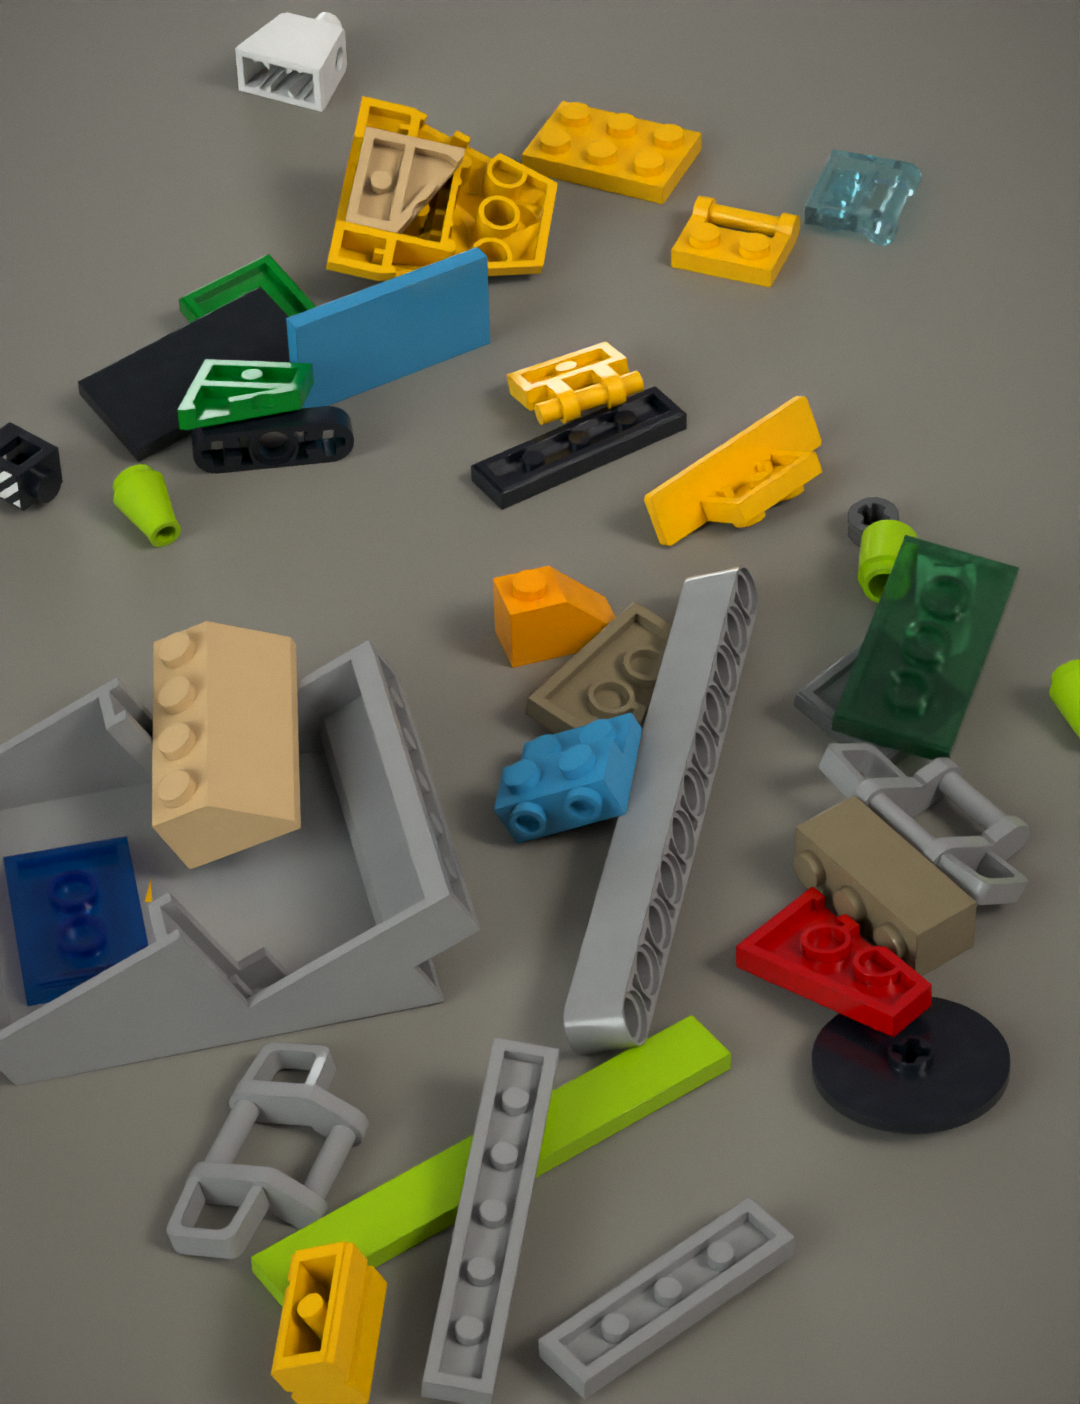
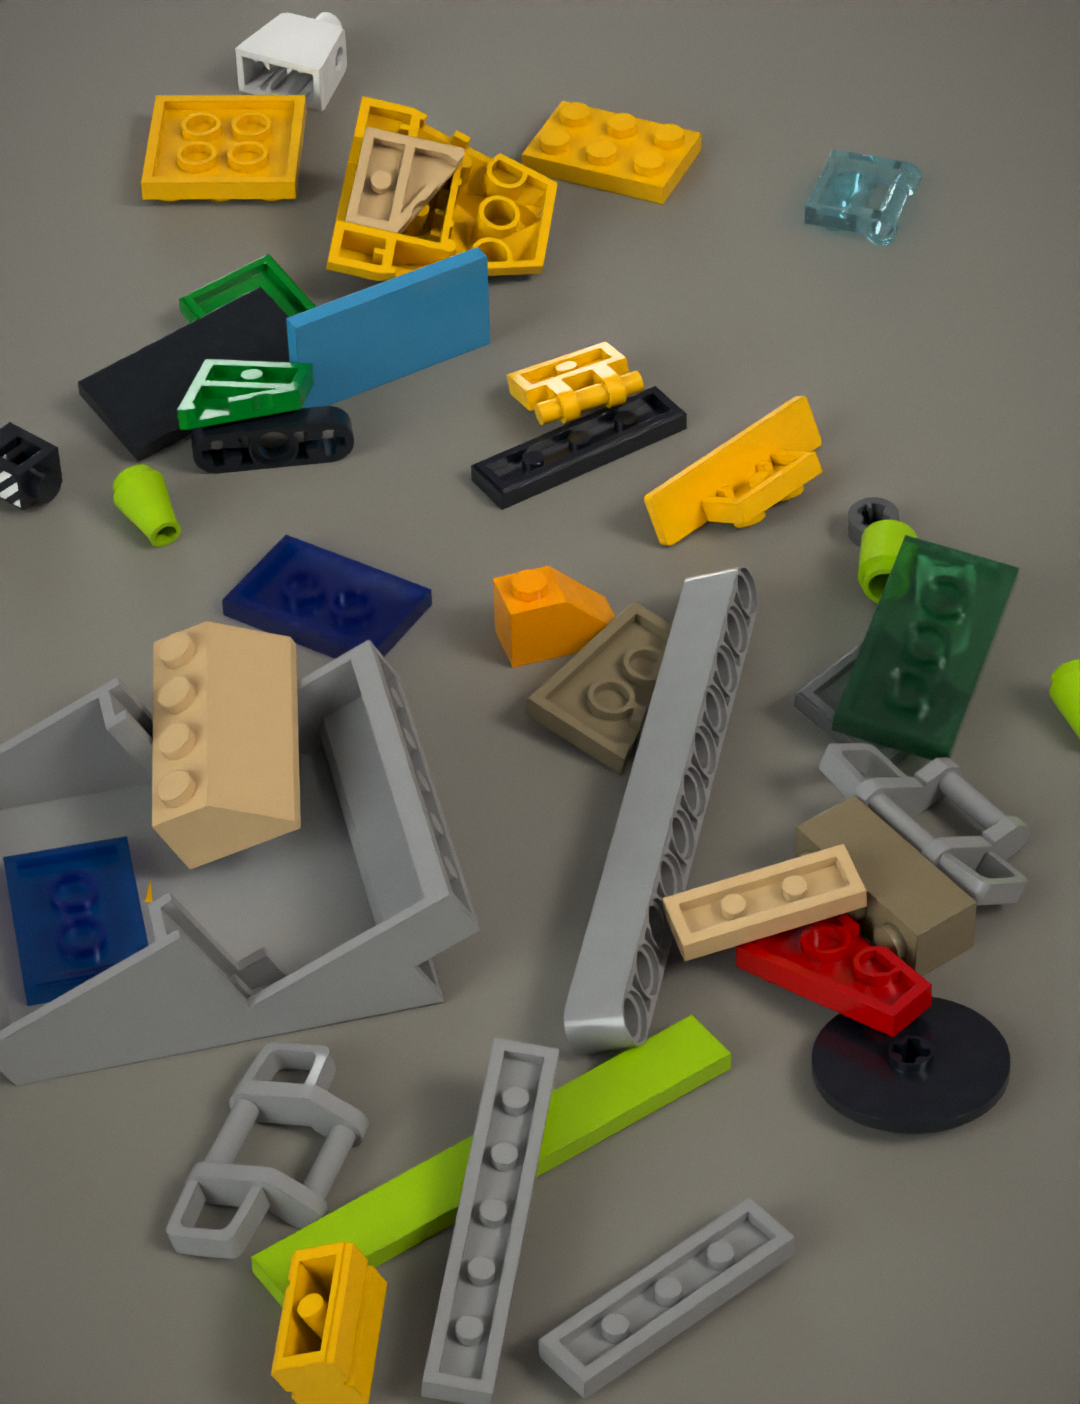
dark azure plate [494,712,642,844] -> none
yellow plate [671,195,801,288] -> none
none -> yellow plate [141,95,307,202]
none -> clear blue tile [222,535,432,659]
none -> tan plate [662,844,867,962]

